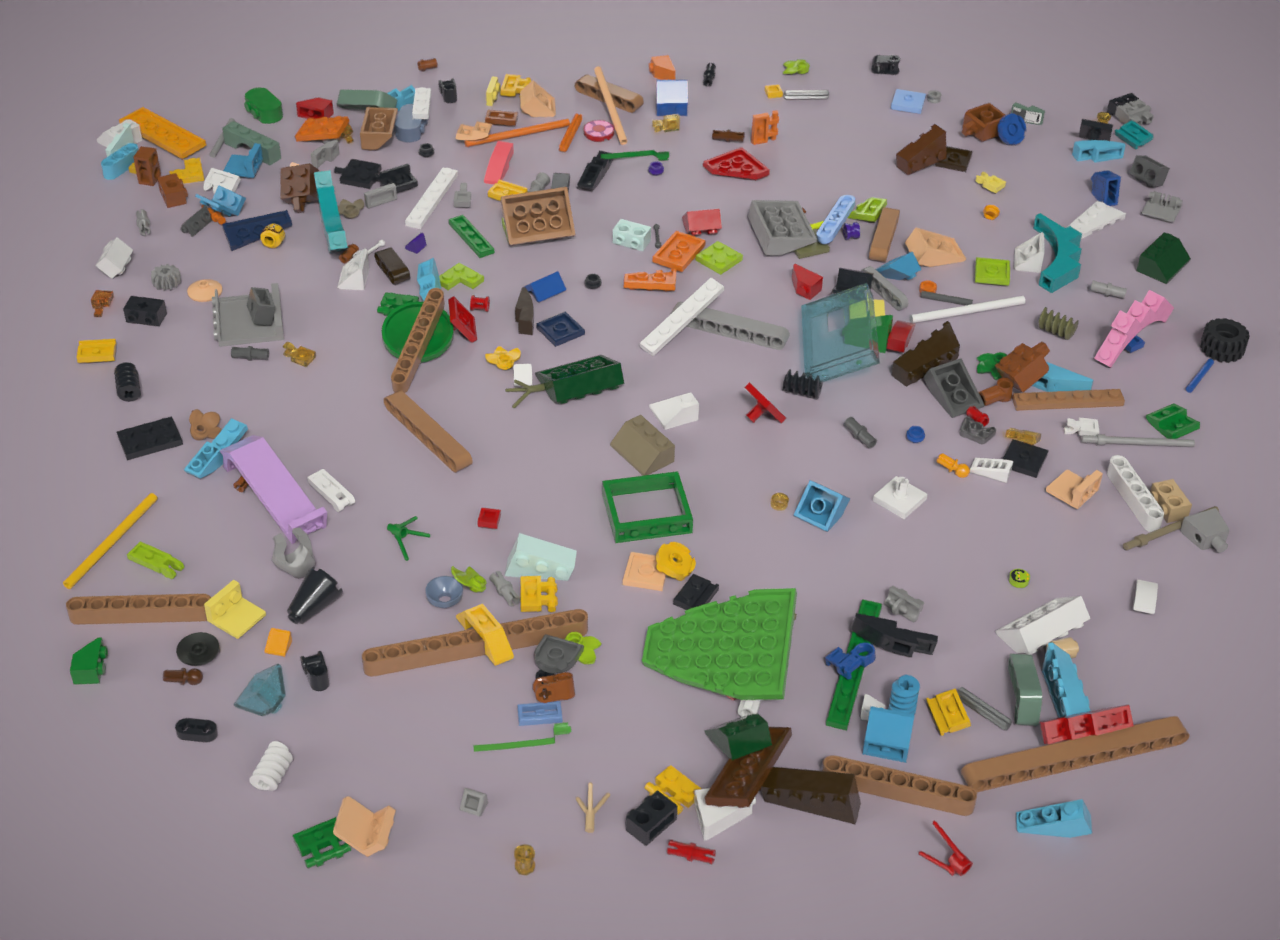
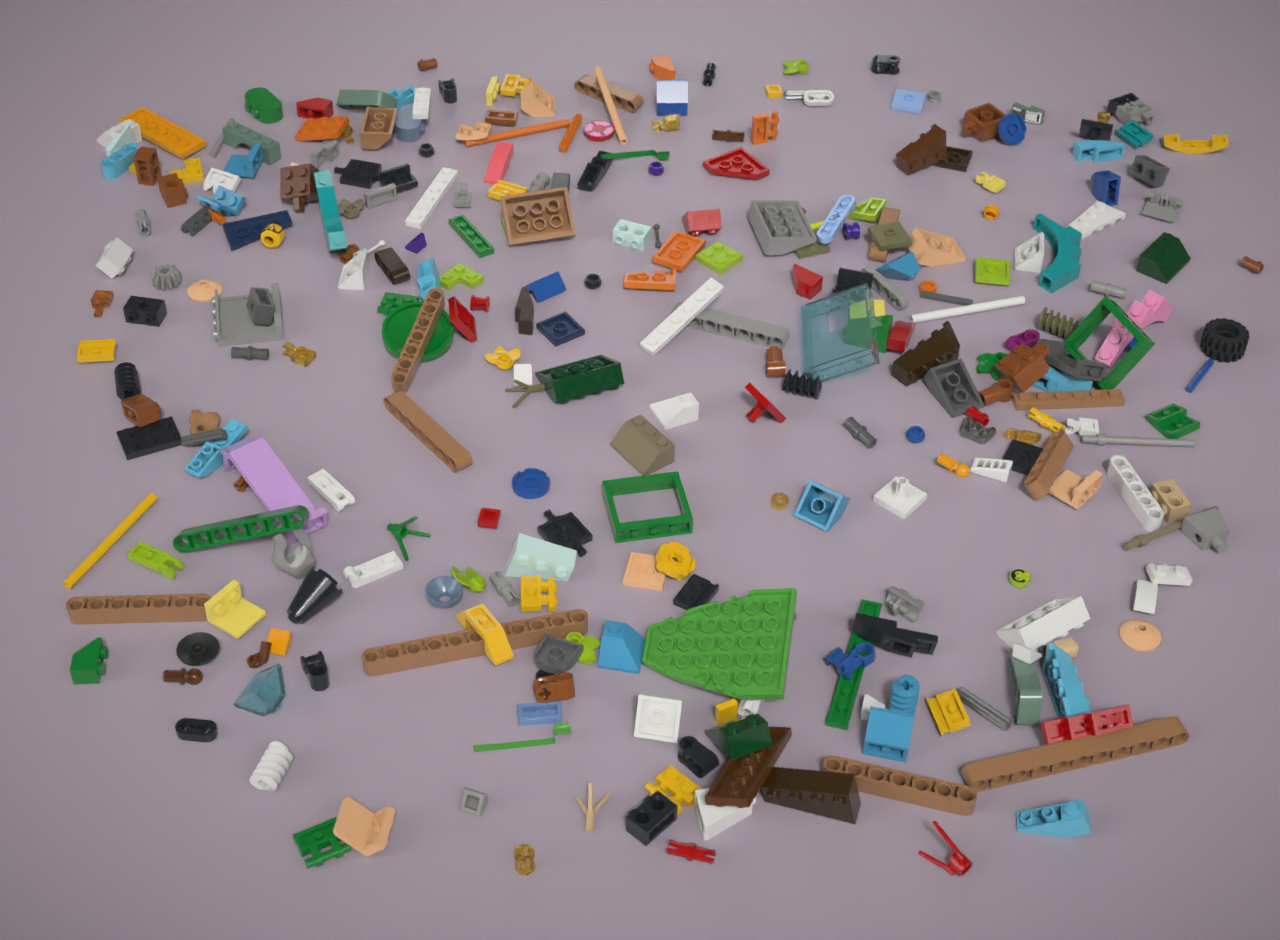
none -> dark orange brick [121,393,161,427]
none -> green beam [173,505,309,552]
none -> dark grey axle [181,428,227,447]
none -> reddish brown arm [247,641,272,668]
none -> white plate [343,551,403,588]
none -> blue tile [512,468,550,499]
none -> black plate [538,509,593,556]
none -> dark azure slope [598,620,646,674]
none -> white tile [634,692,683,743]
none -> black piece [678,736,719,778]
none -> yellow tile [714,698,738,725]
none -> dark orange piece [766,346,786,377]
none -> white plate [803,90,834,106]
none -> olive plate [868,222,912,251]
none -> magenta piece [1005,329,1040,351]
none -> white slope [1012,643,1042,664]
none -> medium nougat beam [1023,430,1074,500]
none -> yellow pin [1028,407,1065,433]
none -> dark grey panel [1036,339,1108,382]
none -> green window [1064,296,1155,390]
none -> light nougat dish [1119,619,1161,651]
none -> white plate [1146,562,1193,586]
none -> yellow slope [1163,134,1229,154]
none -> dark orange pin [1240,256,1264,274]

